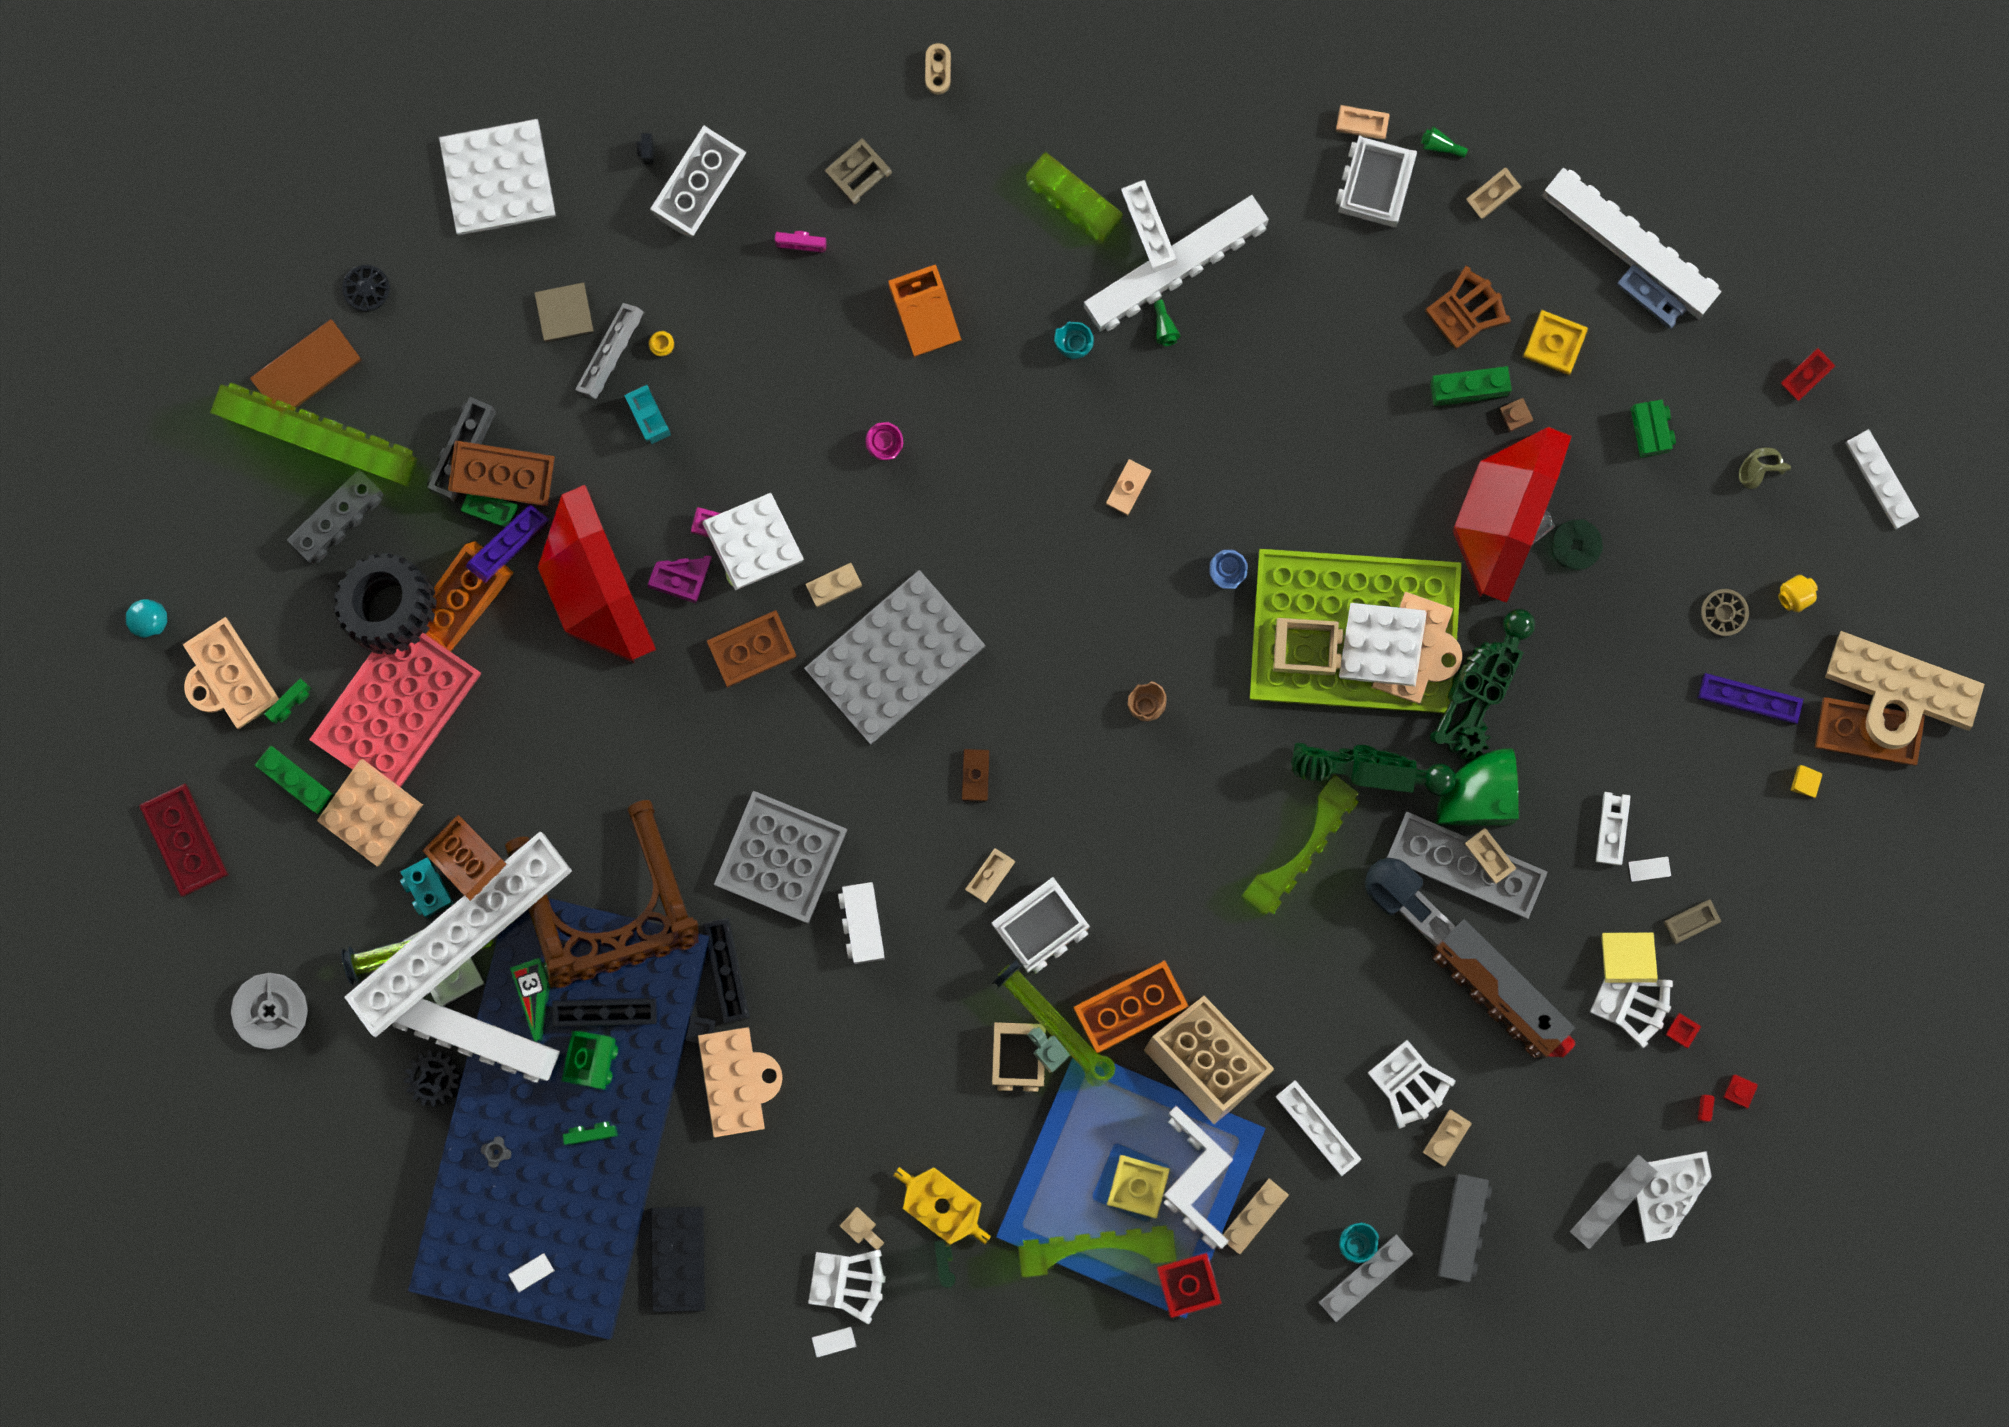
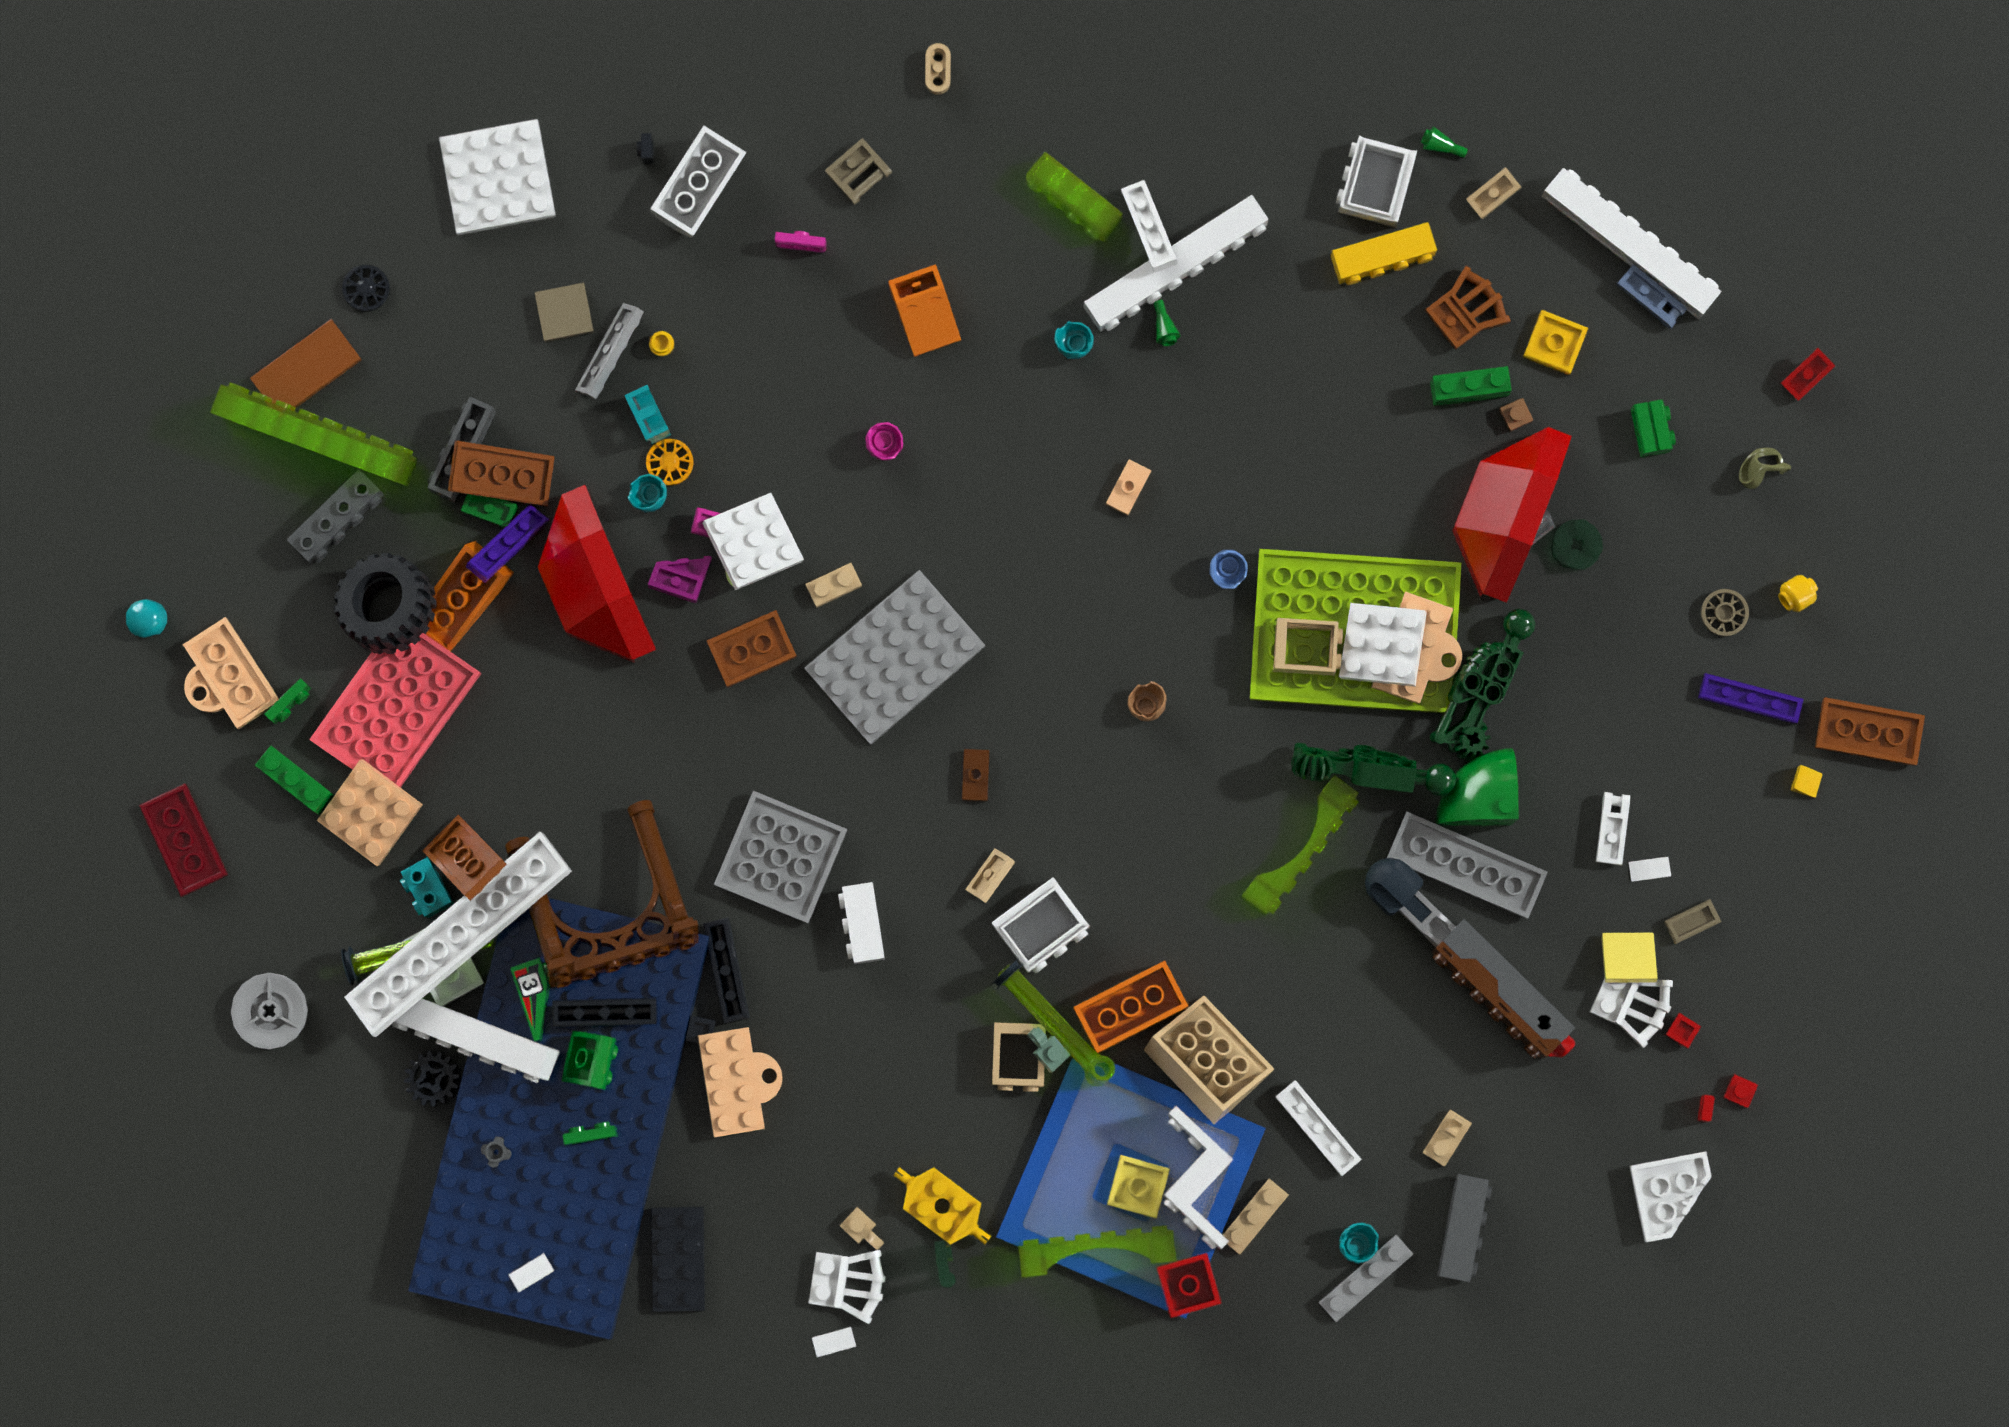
light nougat plate [1336,105,1390,140] -> none
white plate [1367,1040,1456,1129] -> none
tan plate [1464,828,1516,884] -> none
light grey plate [1570,1155,1658,1249] -> none
tan plate [1825,631,1985,749] -> none
white plate [1846,429,1919,530] -> none
none -> teal hair [627,474,667,512]
none -> light orange wheel [646,439,694,486]
none -> yellow brick [1331,222,1437,285]

